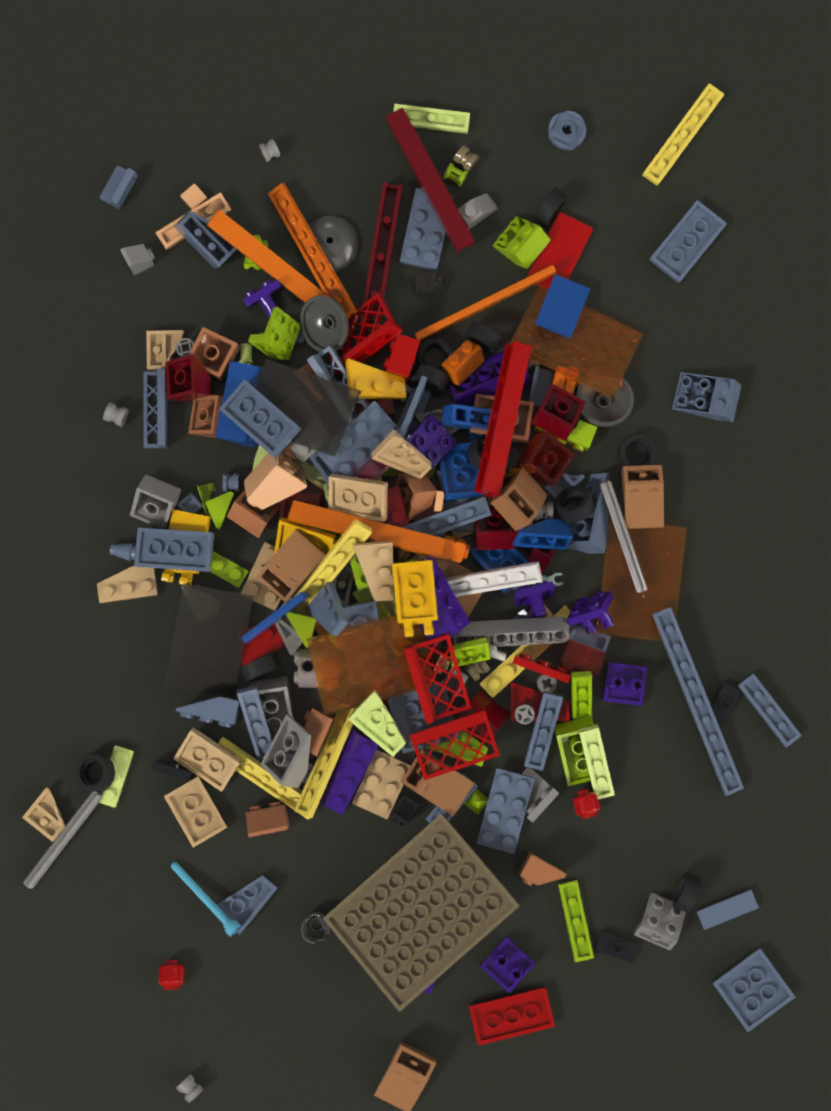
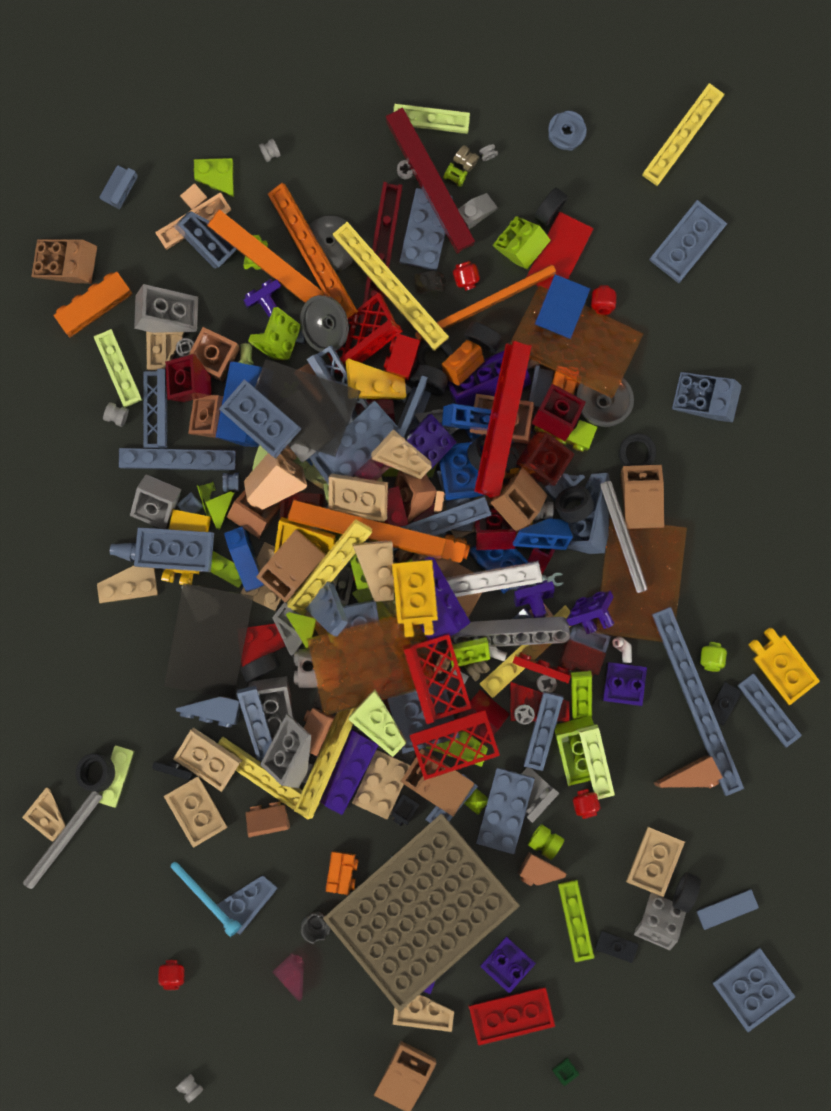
light grey slope [120,244,155,275] -> none
blue tile [241,591,311,644] -> none
none -> medium nougat slope [31,239,97,284]
none -> orange brick [53,272,132,337]
none -> yellowish green plate [94,329,142,408]
none -> sand blue plate [119,448,236,471]
none -> light grey slope [134,284,198,333]
none -> lime wing [194,158,234,197]
none -> blue slope [224,527,265,592]
none -> clear pink slope [273,953,304,1001]
none -> orange brick [326,851,358,895]
none -> light yellow plate [333,222,449,351]
none -> tan wing [393,994,454,1032]
none -> light grey bush [397,160,413,179]
none -> red head [453,261,480,291]
none -> light grey bush [479,144,498,161]
none -> lime wheel [528,824,565,860]
none -> dark green tile [552,1058,580,1086]
none -> red head [591,285,616,315]
none -> white arm [612,637,632,663]
none -> tan plate [626,827,685,897]
none -> nougat slope [654,756,723,788]
none -> lime head [700,642,727,672]
none -> yellow tile [748,628,820,705]

